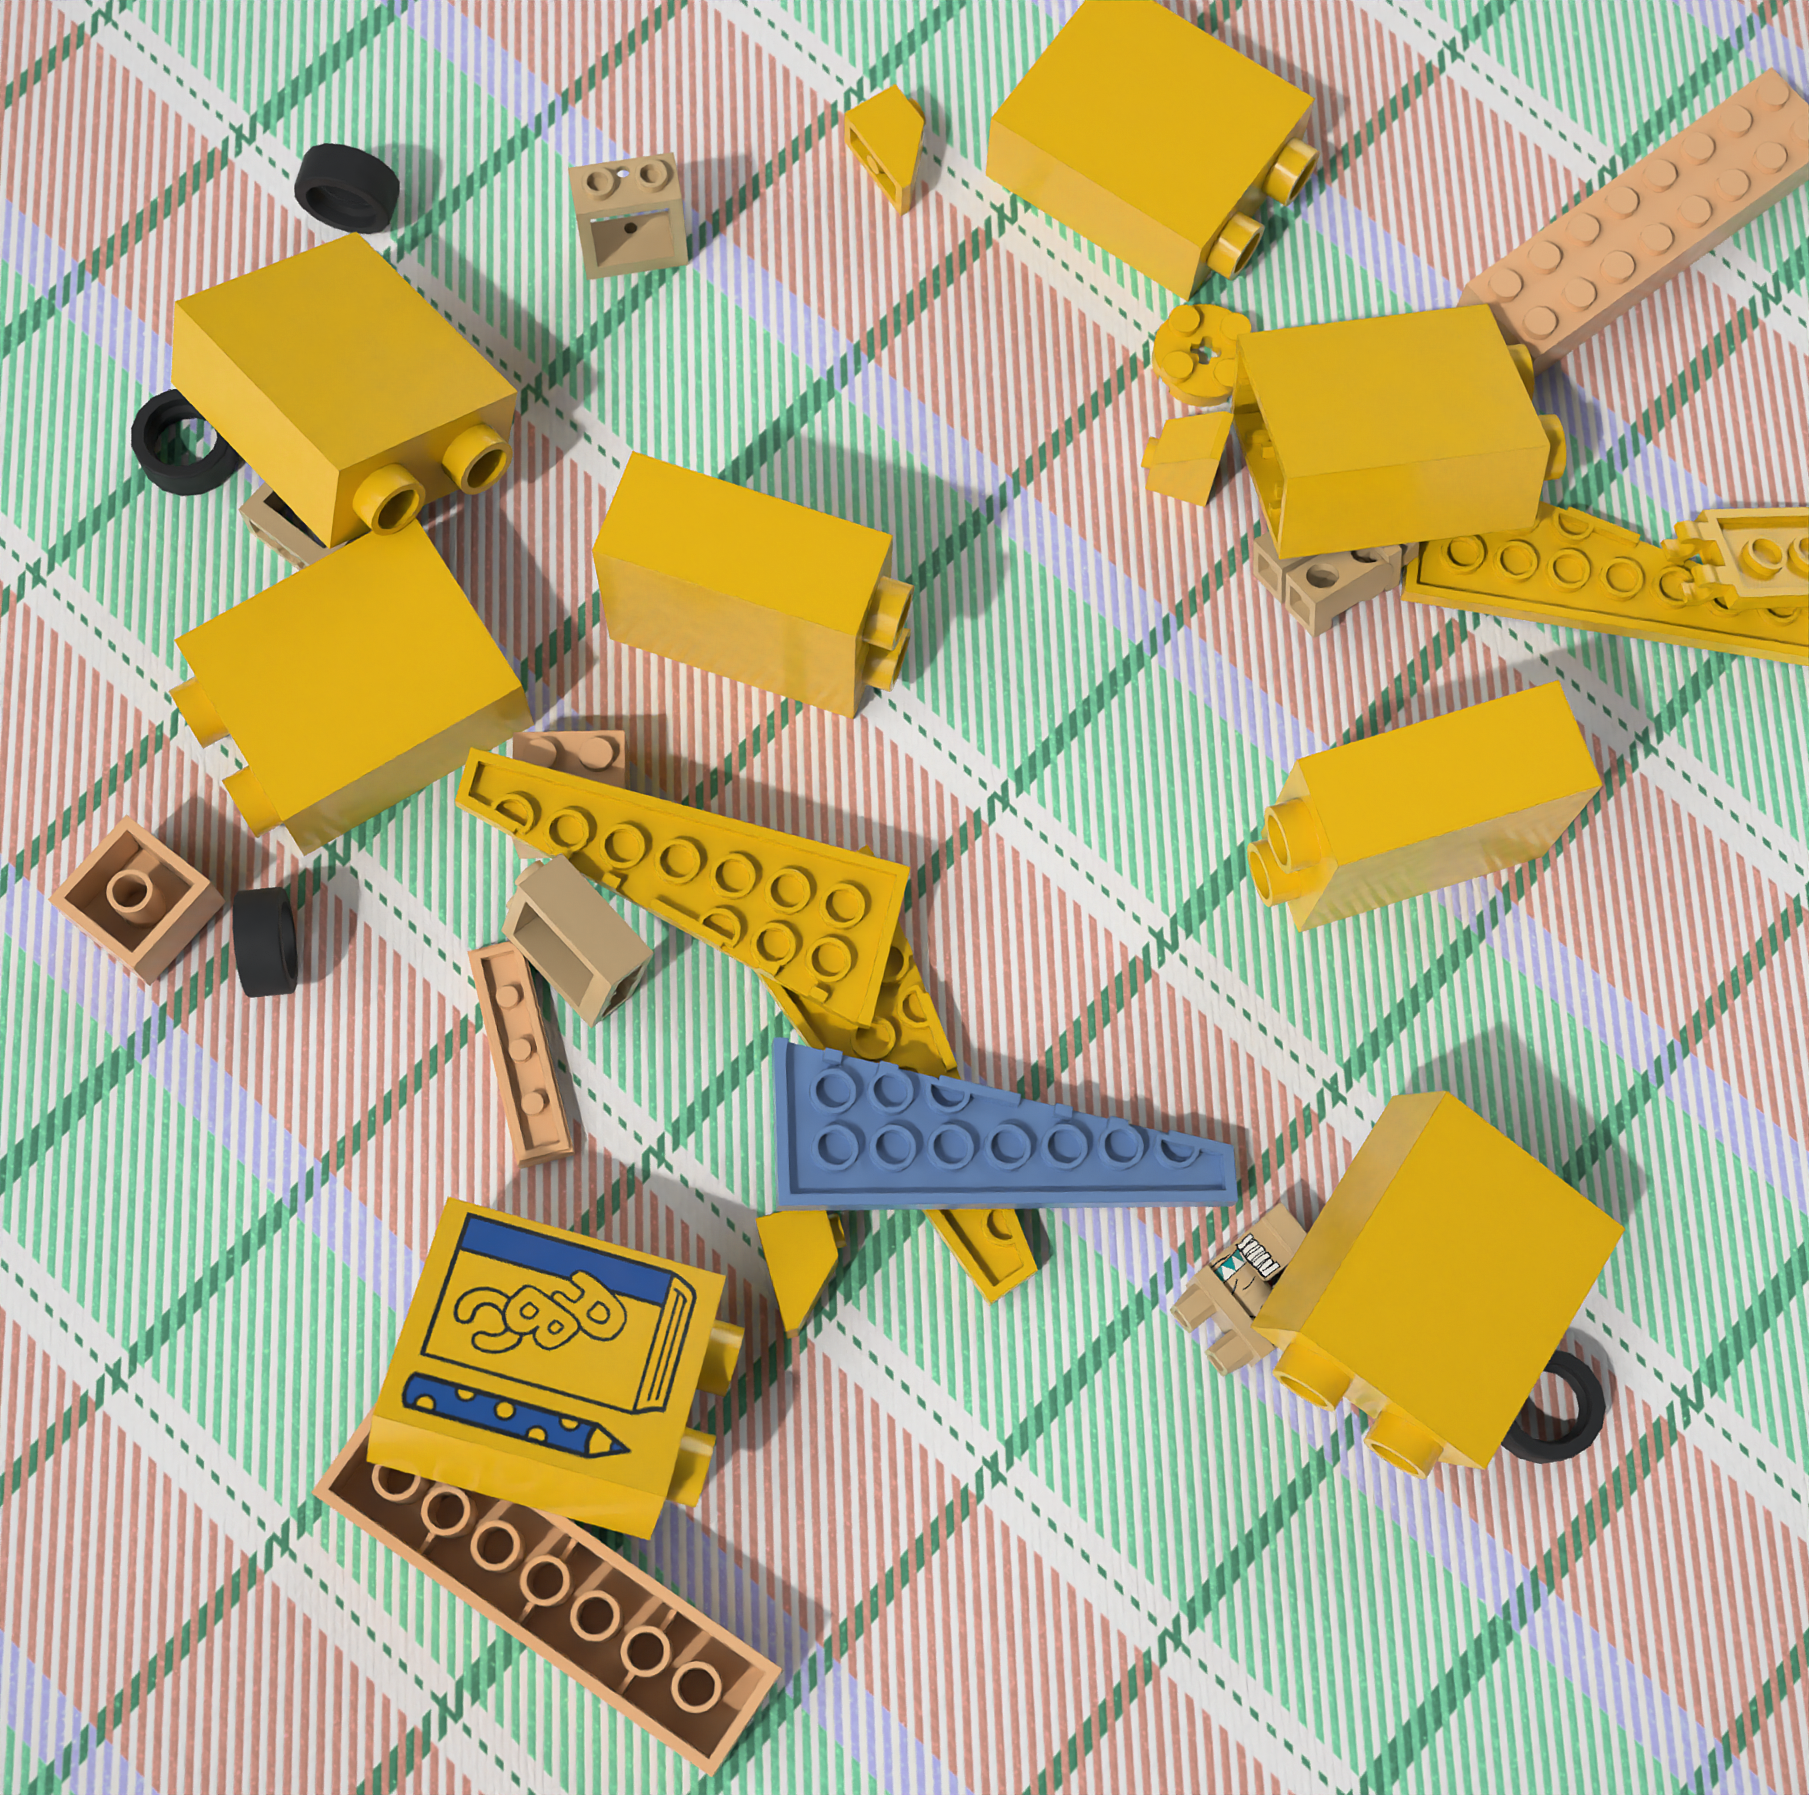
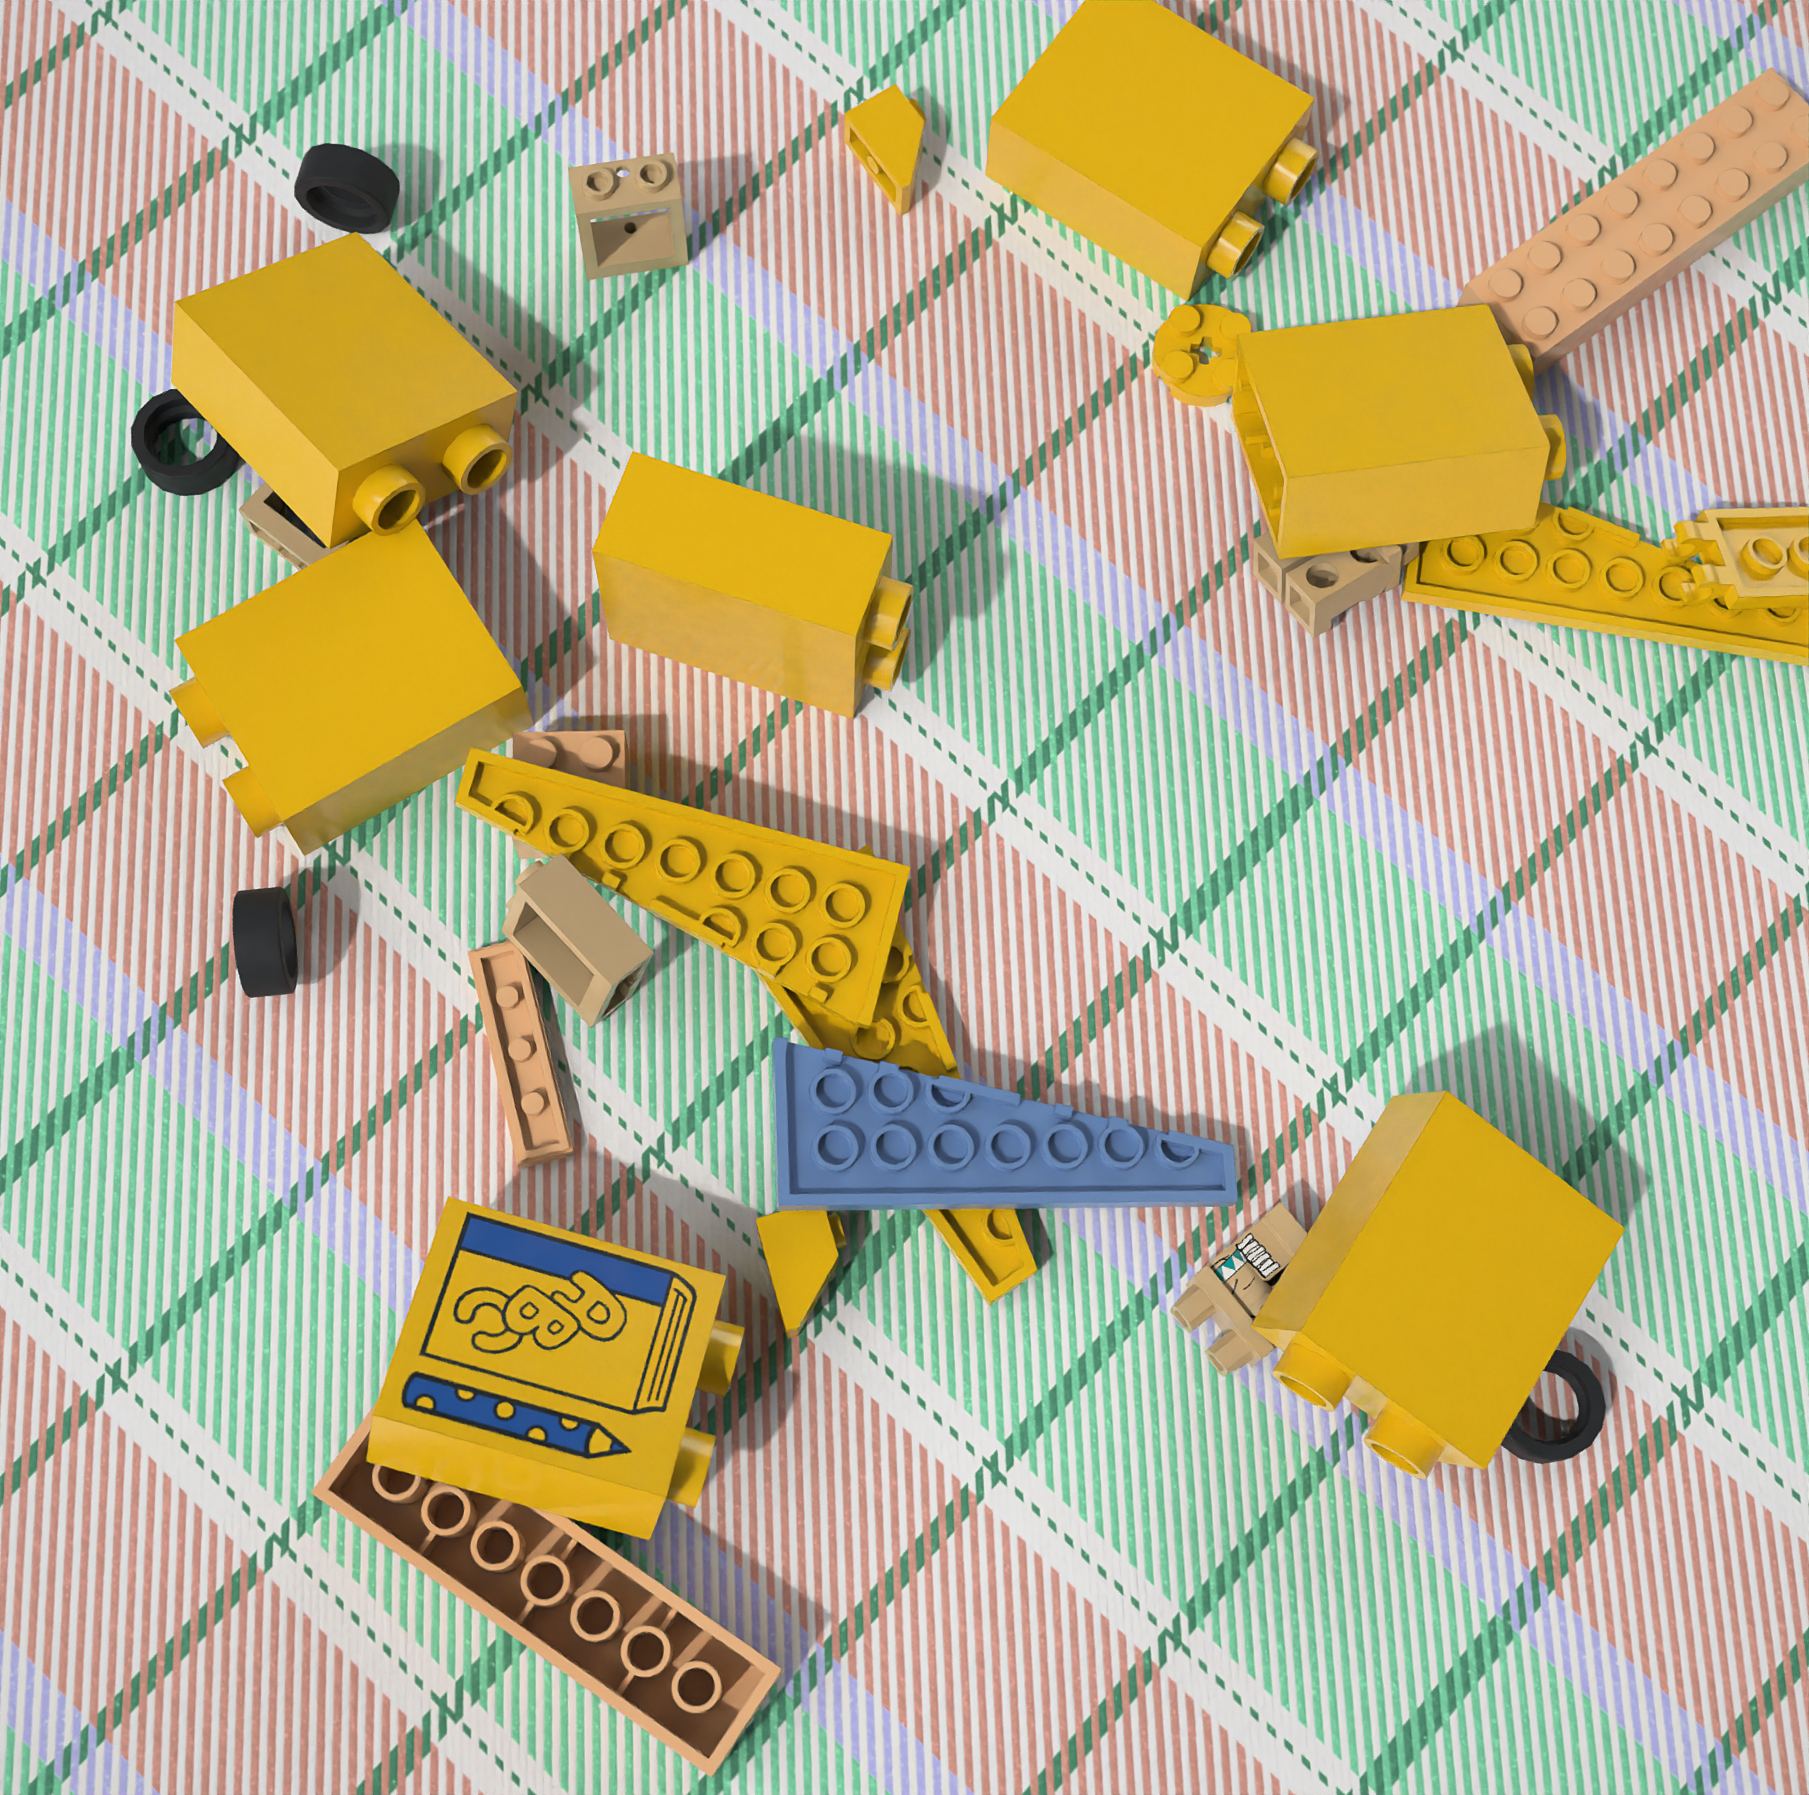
light nougat brick [48,815,226,986] -> none
yellow slope [1140,411,1235,507] -> none
yellow brick [1247,680,1603,933] -> none

